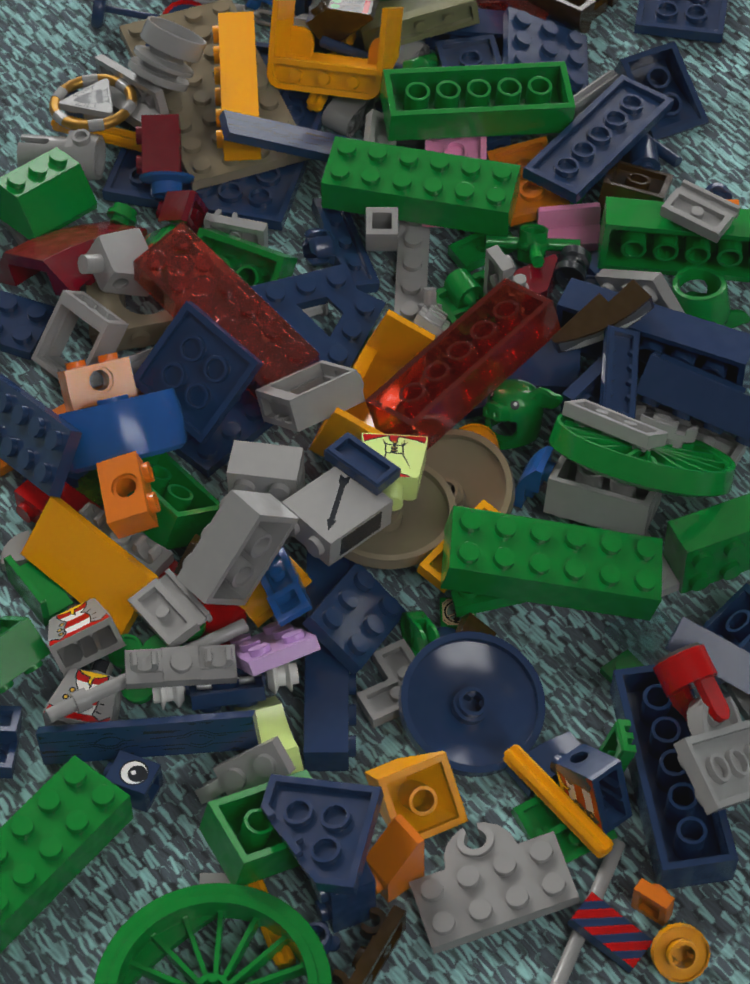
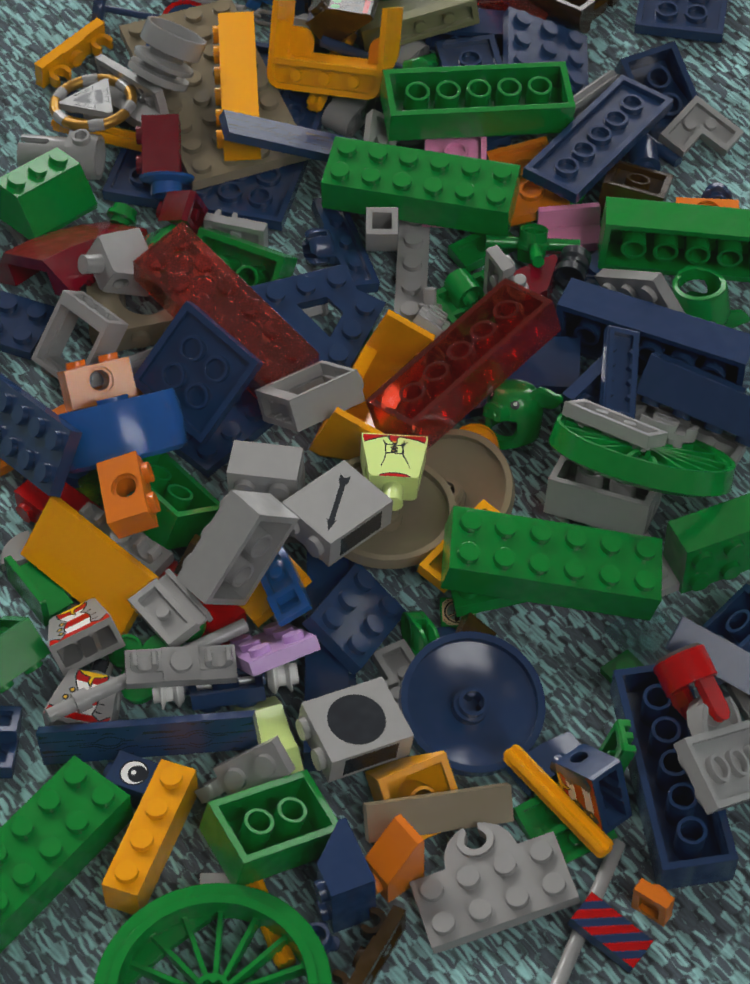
dark blue plate [261,774,384,896] -> none
dark blue tile [324,432,401,496] -> none
blue slope [513,445,556,508] -> none
dark brown slope [550,279,654,353] -> none
light orange plate [650,923,710,983] -> none
light grey plate [660,179,741,243] -> none
none -> light orange plate [34,17,113,88]
none -> light orange brick [101,759,199,915]
none -> light grey brick [295,676,414,783]
none -> dark tan tile [363,782,514,843]
none -> light grey plate [658,95,744,158]

